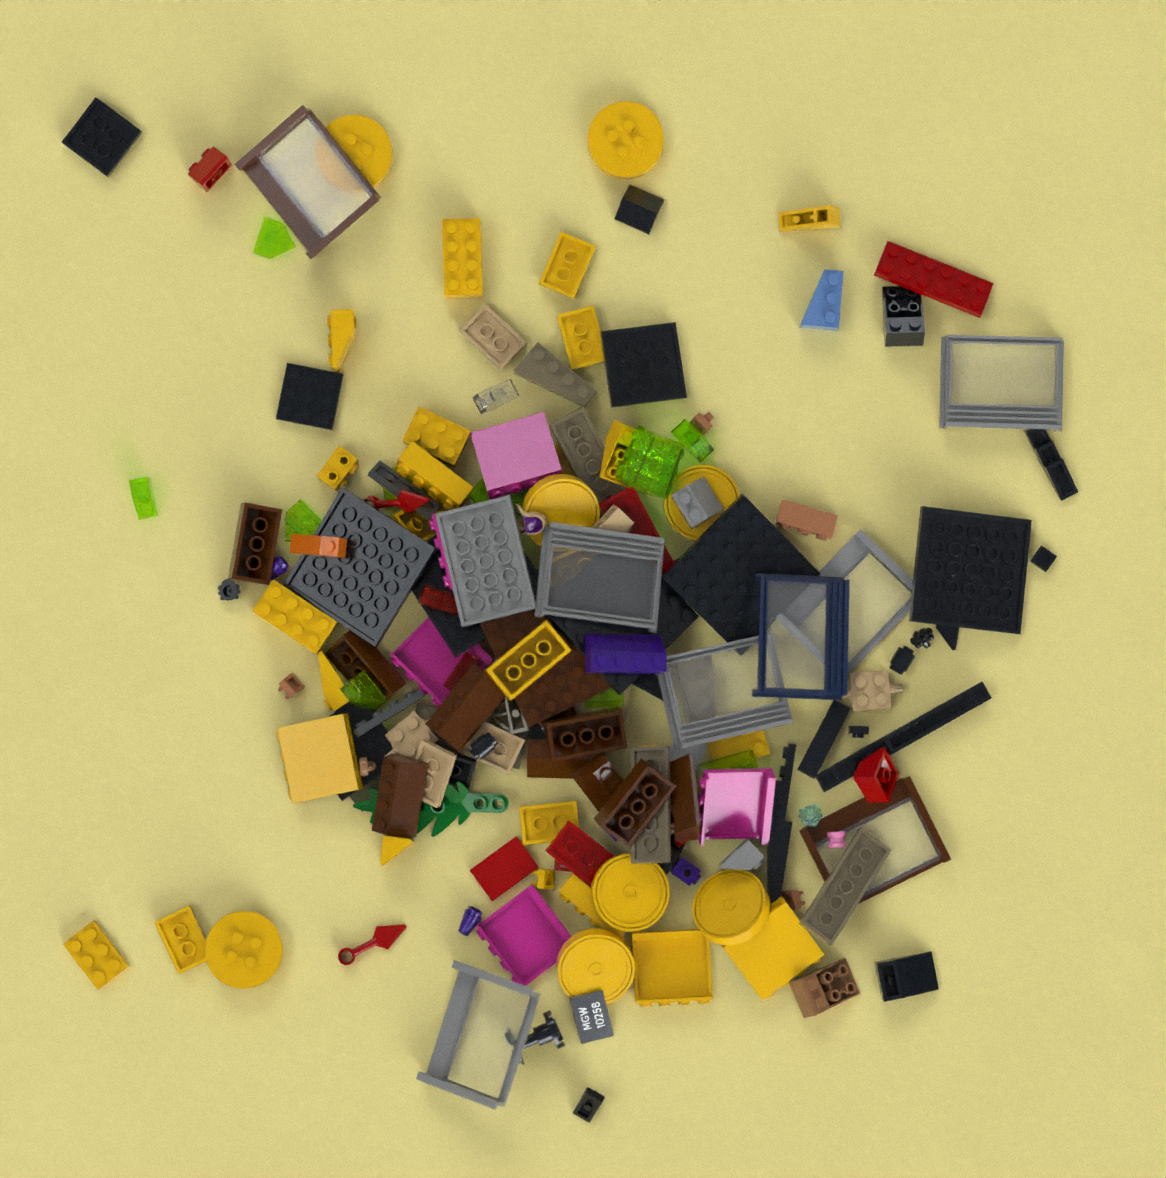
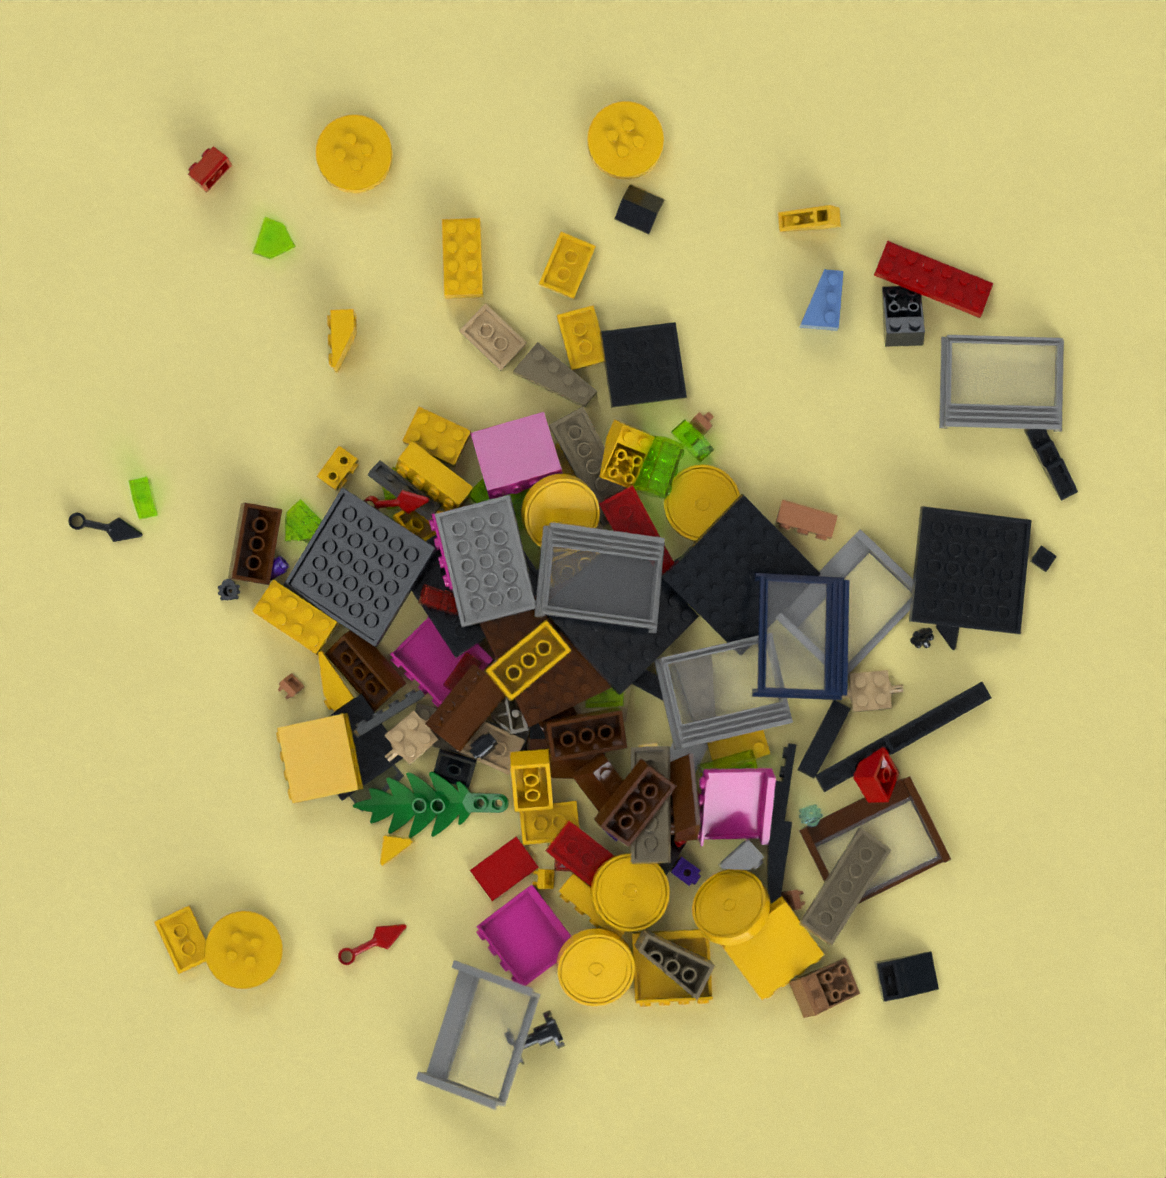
black plate [62,97,142,177] -> none
yellow plate [63,920,129,990] -> none
clear piece [234,105,381,259] -> none
black plate [276,363,344,431] -> none
orange slope [290,534,347,558] -> none
clear neon green slope [340,670,387,710] -> none
medium nougat tile [359,757,377,777] -> none
reddish brown slope [372,753,428,838] -> none
tan plate [415,739,457,808] -> none
dark purple cone [458,906,483,936] -> none
clear slope [472,379,519,414] -> none
piece [515,504,547,536] -> none
sticker [570,990,614,1044] -> none
black slope [573,1087,605,1122] -> none
dark purple slope [585,634,667,674] -> none
tan slope [592,504,634,533] -> none
clear neon green brick [615,425,673,495] -> none
light grey slope [671,477,724,529] -> none
bright pink wheel [827,831,847,848] -> none
black plate [848,726,869,738] -> none
black brick [889,645,915,675] -> none
none -> black piece [68,513,143,542]
none -> yellow brick [510,749,553,812]
none -> dark tan wedge [634,929,715,1000]

